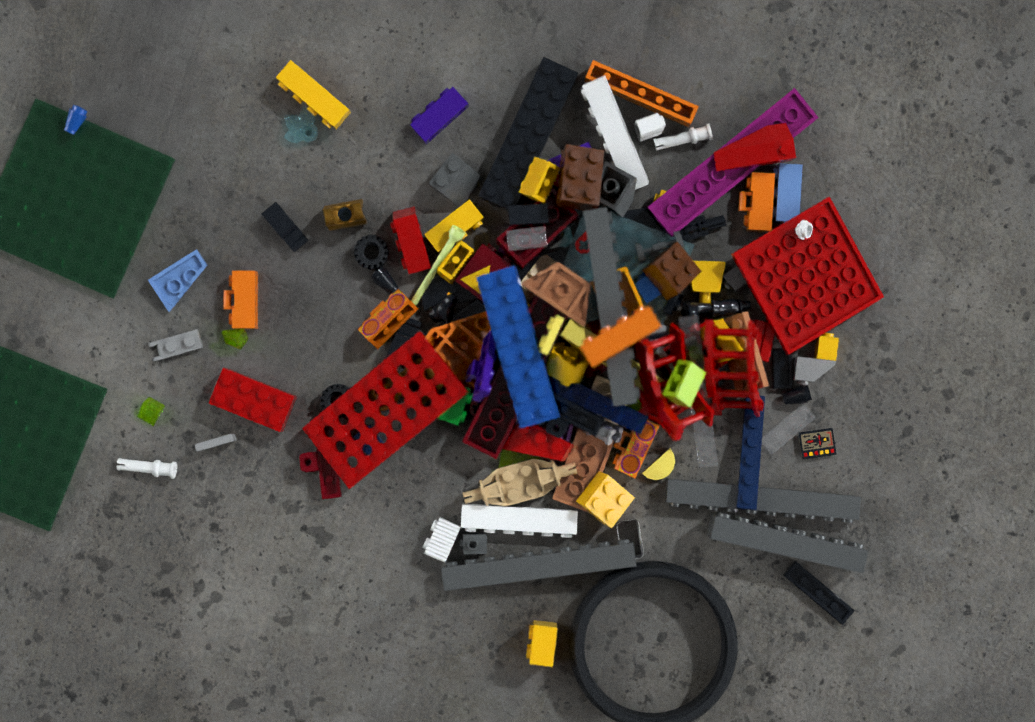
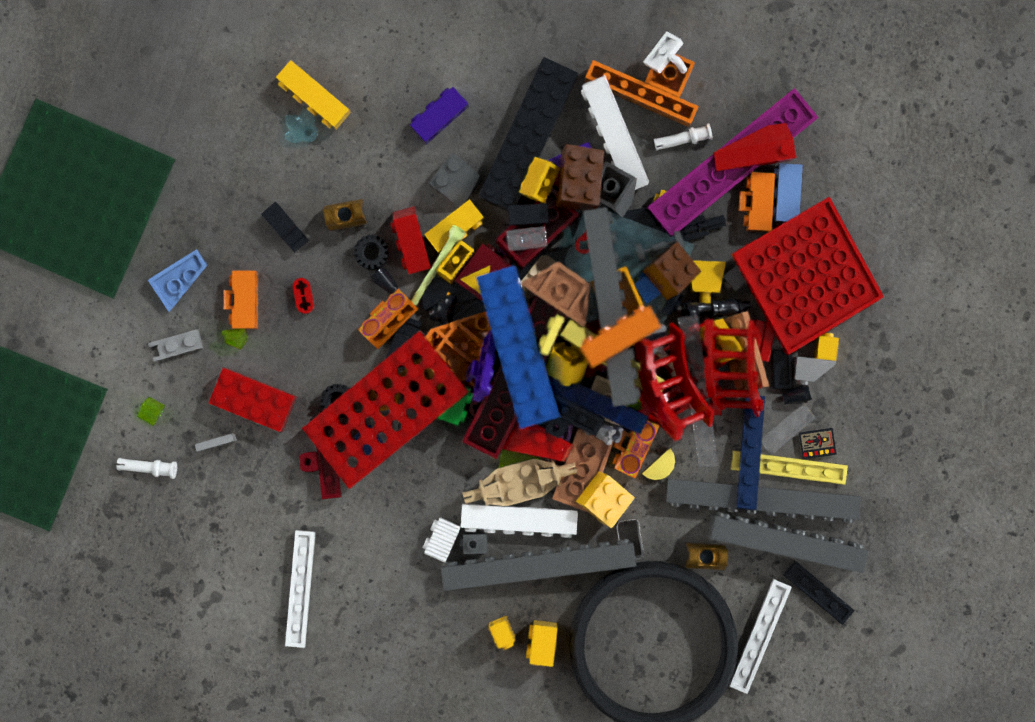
blue cone [64,104,88,135] -> none
white brick [634,113,666,142] -> none
lime brick [662,360,706,407] -> none
white plate [796,220,813,240] -> none
none -> white plate [285,530,315,648]
none -> red beam [293,278,314,314]
none -> yellow brick [488,616,515,650]
none -> white plate [643,32,687,74]
none -> orange brick [645,54,695,98]
none -> pearl gold piece [685,543,728,570]
none -> white plate [729,579,792,694]
none -> light yellow tile [730,451,848,485]

